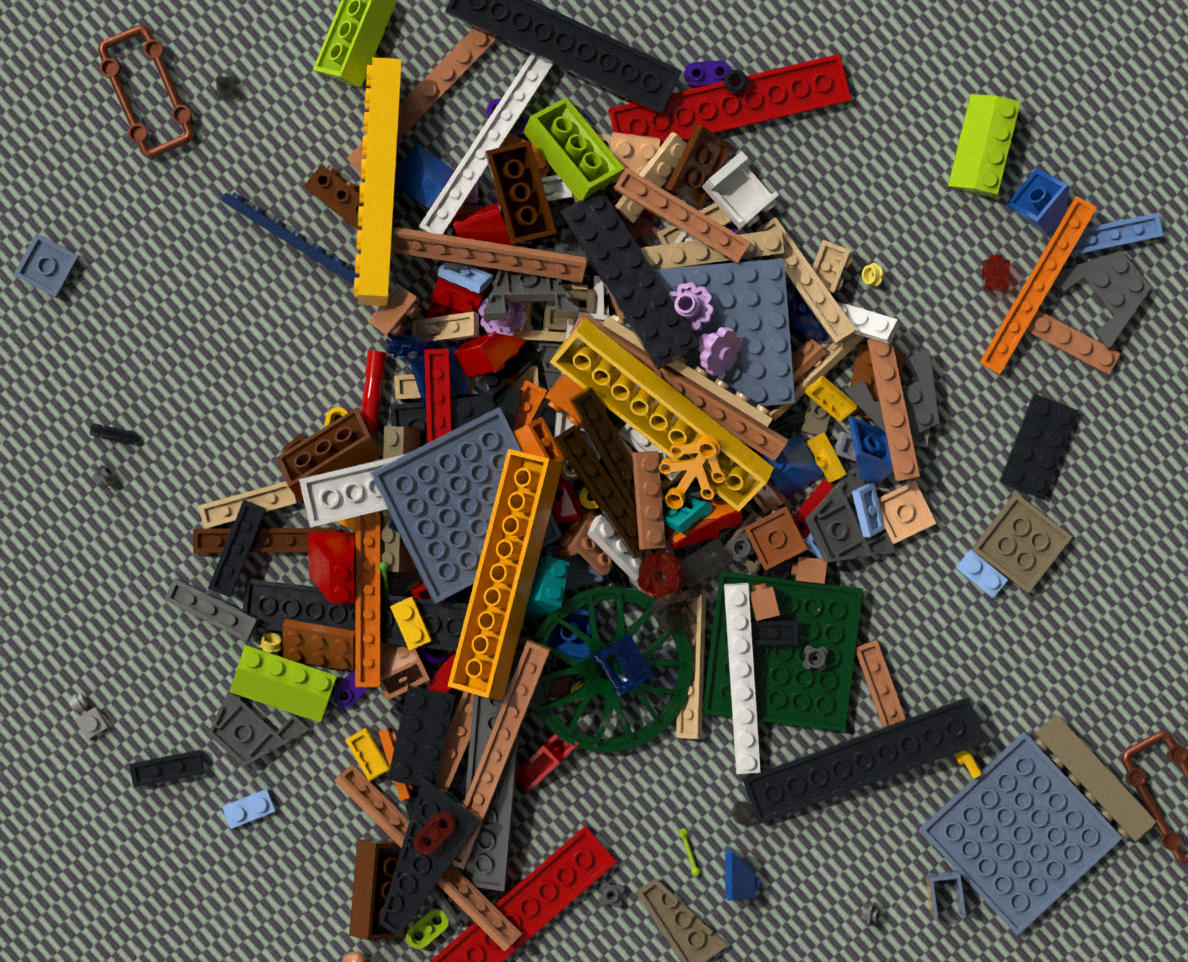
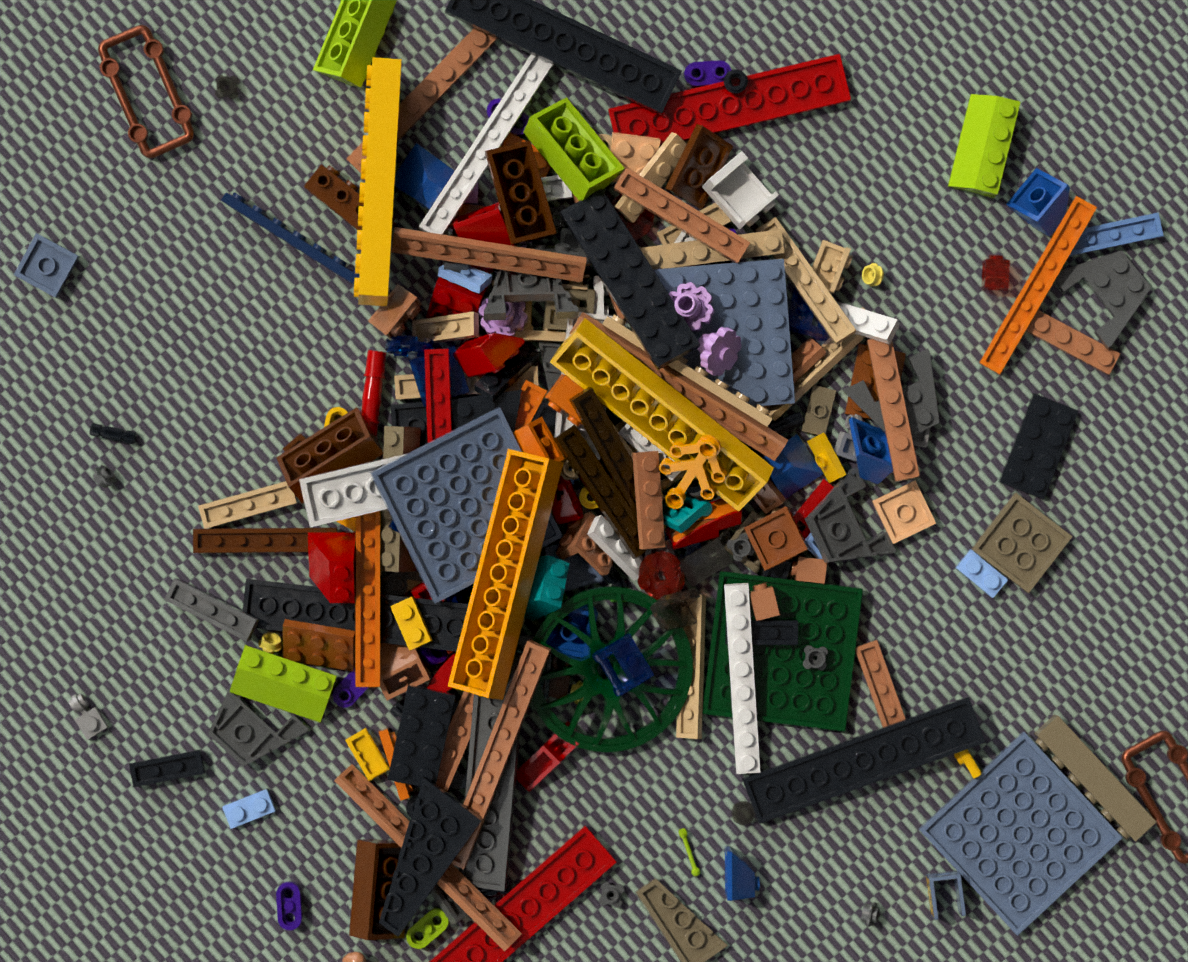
black plate [208,499,267,598] -> none
bright green hinge [378,561,391,595] -> none
clear red plate [414,811,456,855] -> none
yellow plate [805,375,857,422] -> none
light blue plate [852,484,885,537] -> none
none -> dark purple plate [276,881,303,930]

